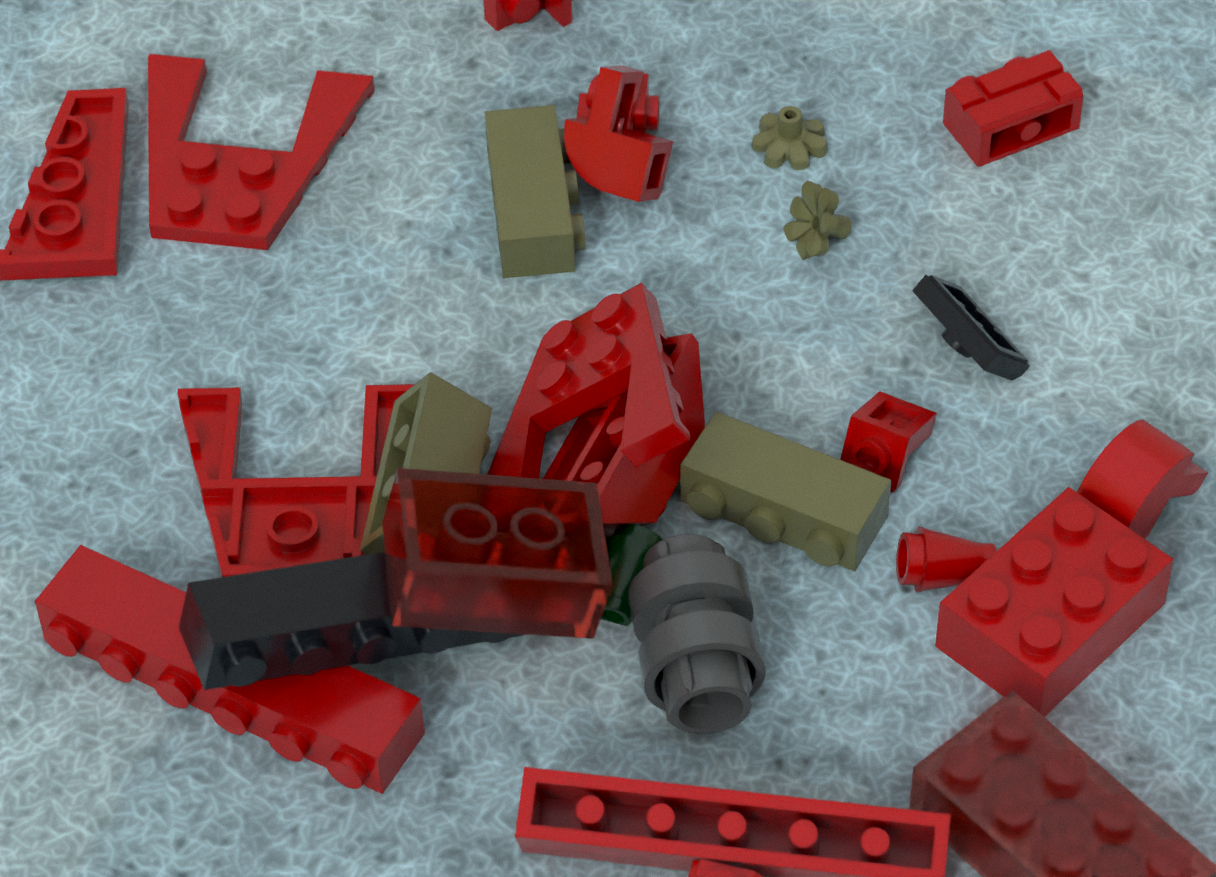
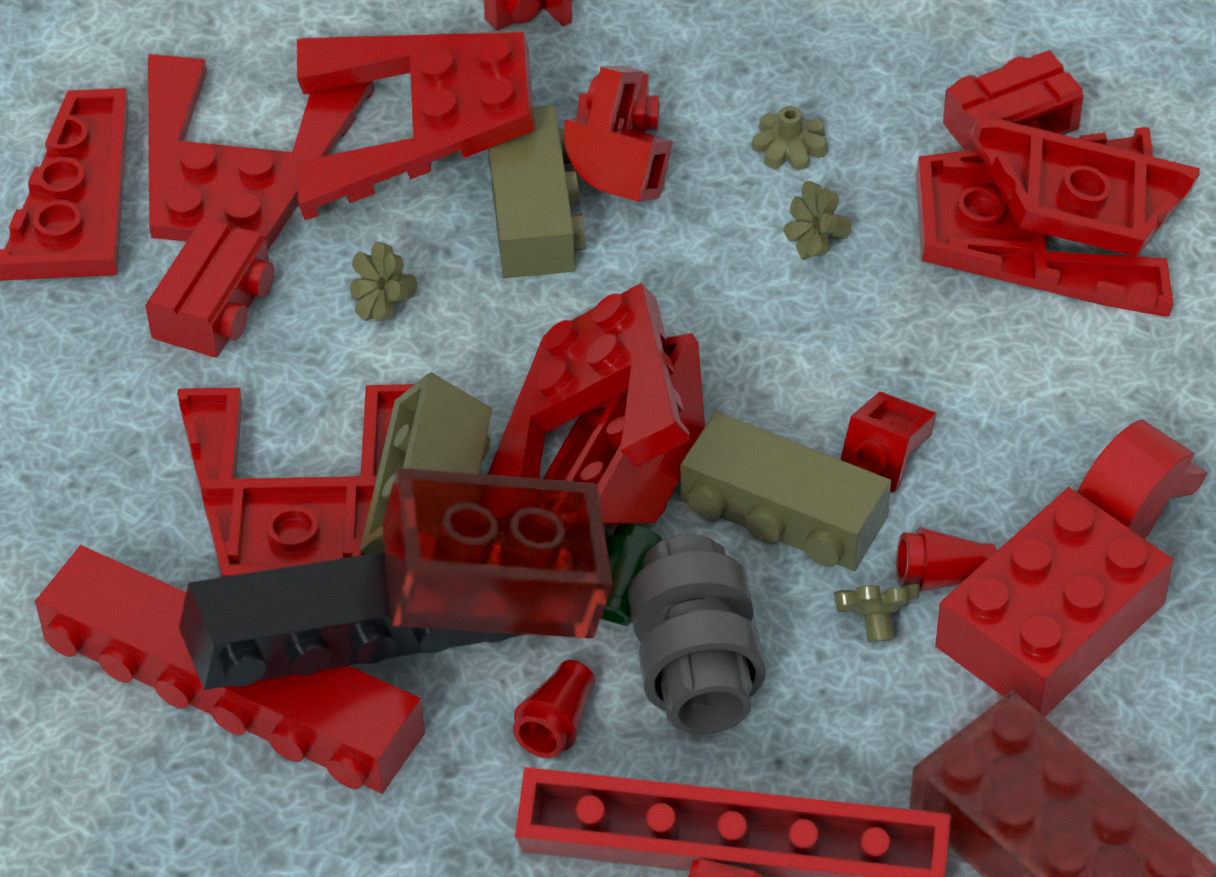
black plate [912,275,1030,380] -> none
none -> red brick [145,218,274,358]
none -> red wing [297,32,535,220]
none -> olive plant [350,242,417,322]
none -> red cone [513,660,595,758]
none -> olive plant [833,584,920,643]
none -> red wing [915,127,1173,316]
none -> red wing [971,114,1200,257]

